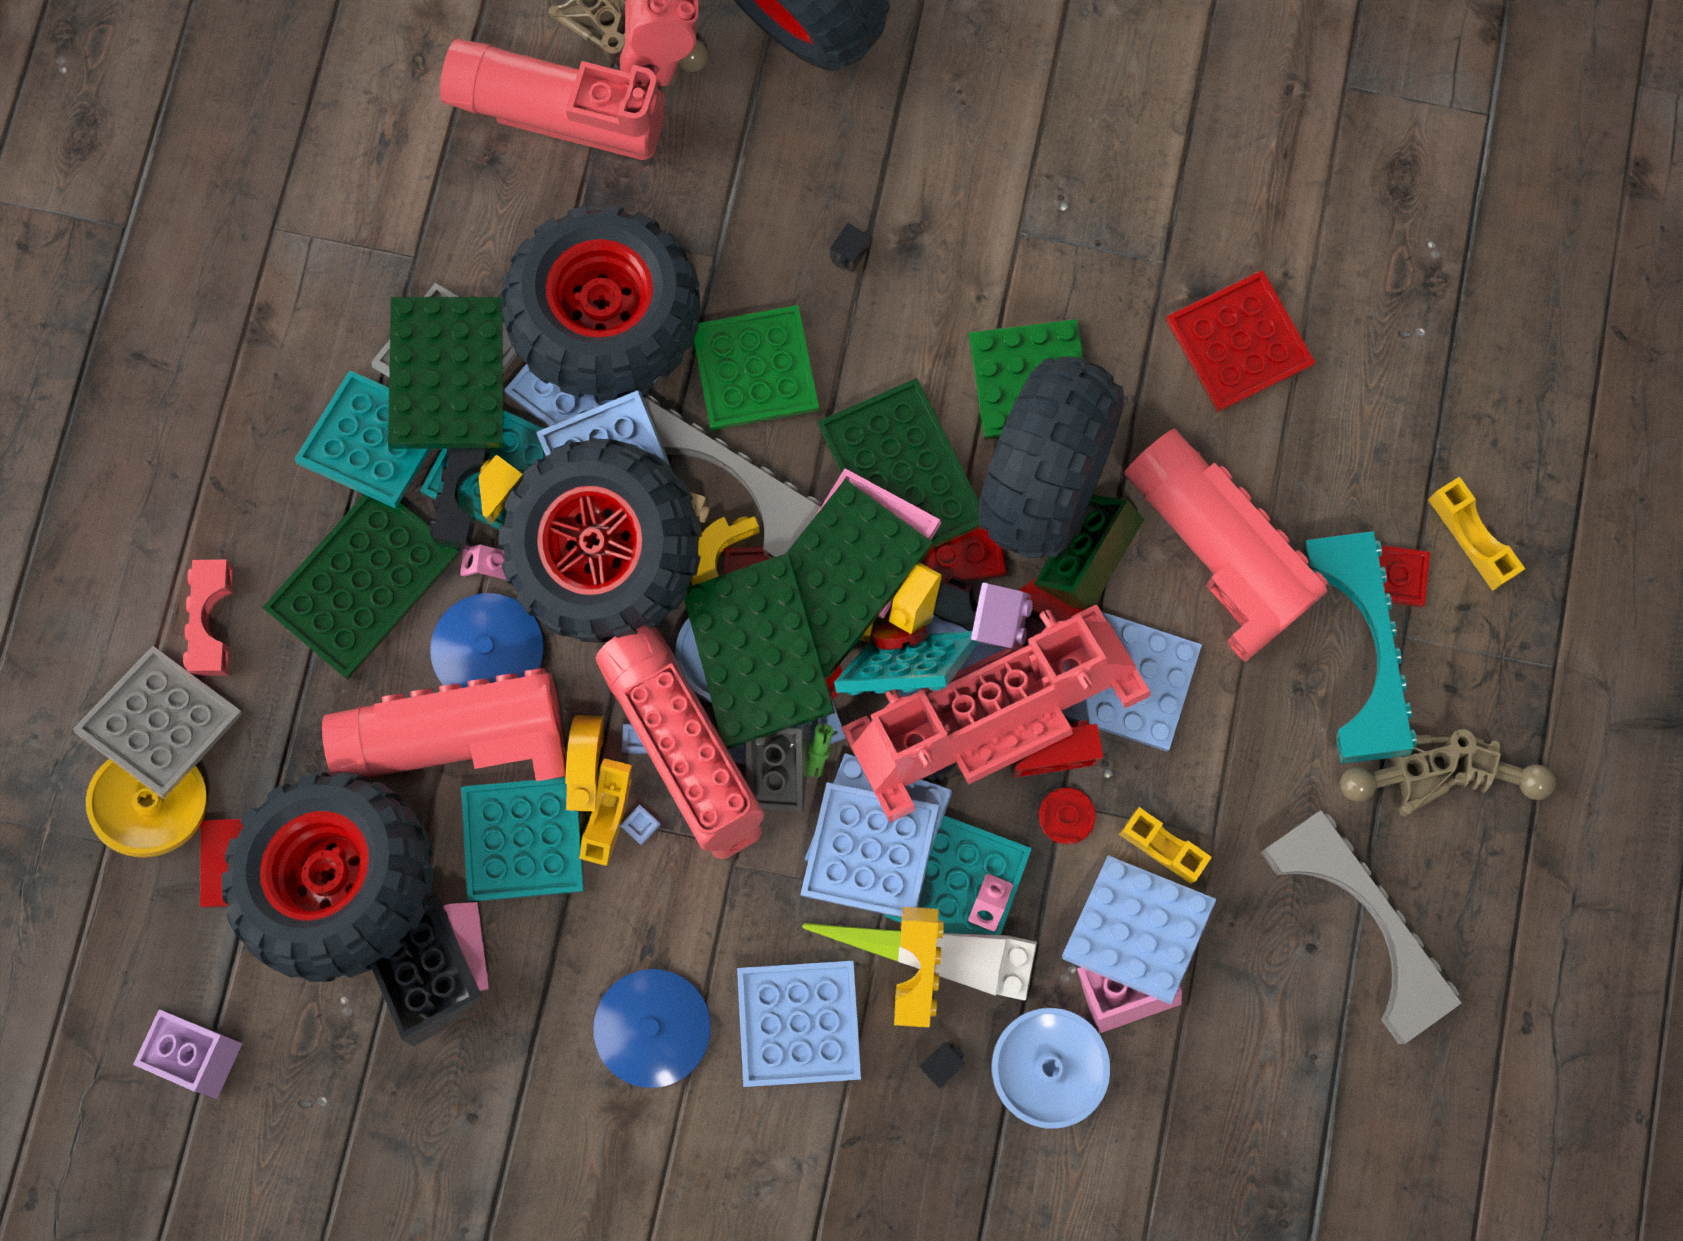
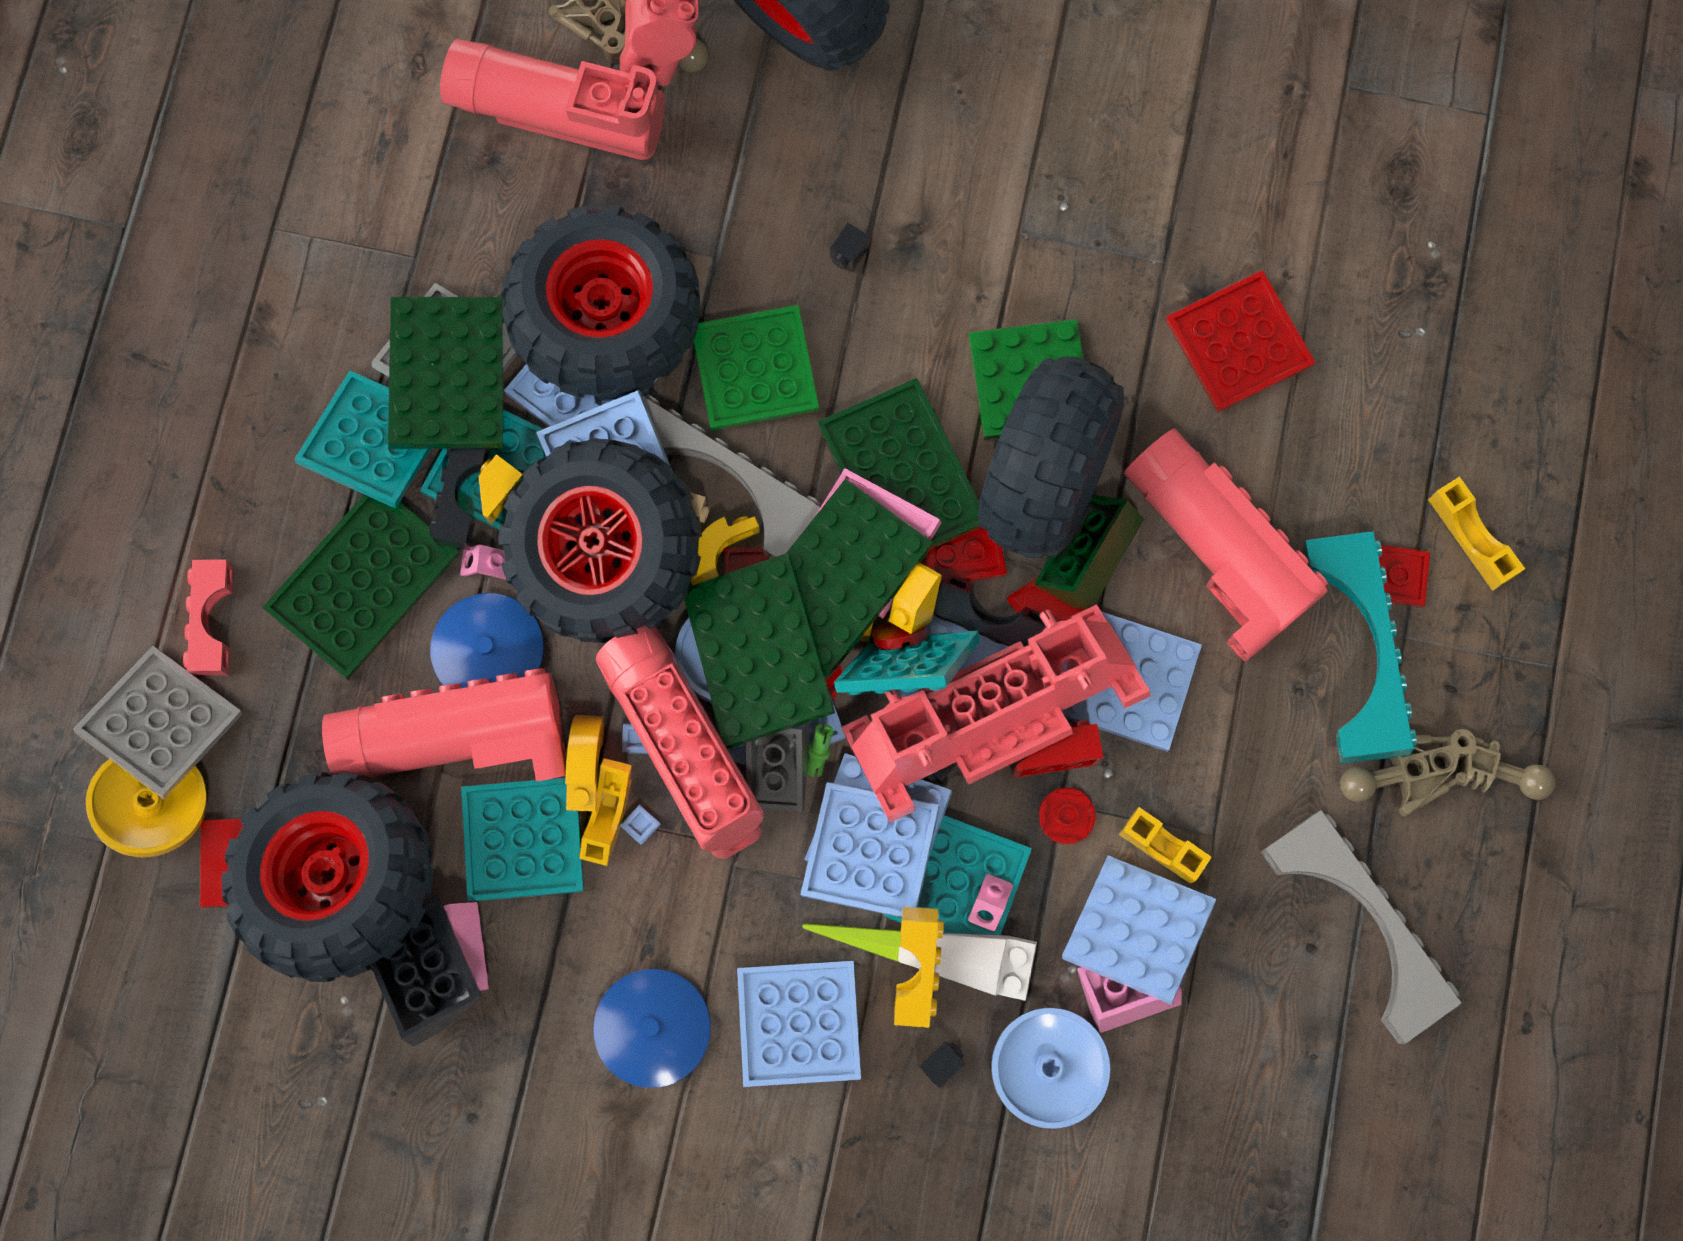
lavender slope [133,1010,243,1099] -> none
lavender slope [971,583,1033,651] -> none

